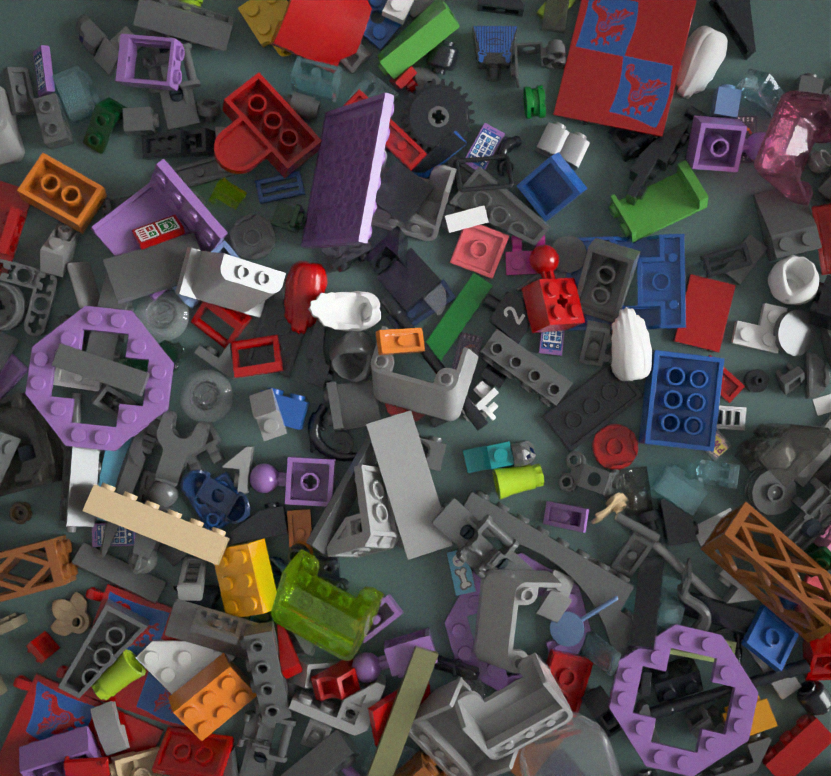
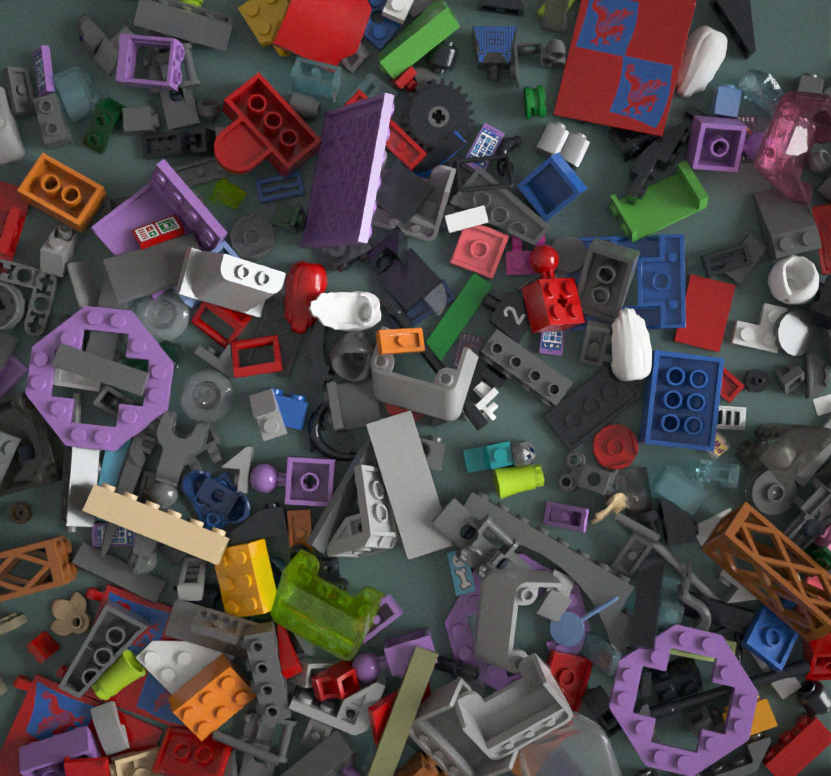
none -> dark grey bar [212,730,281,766]

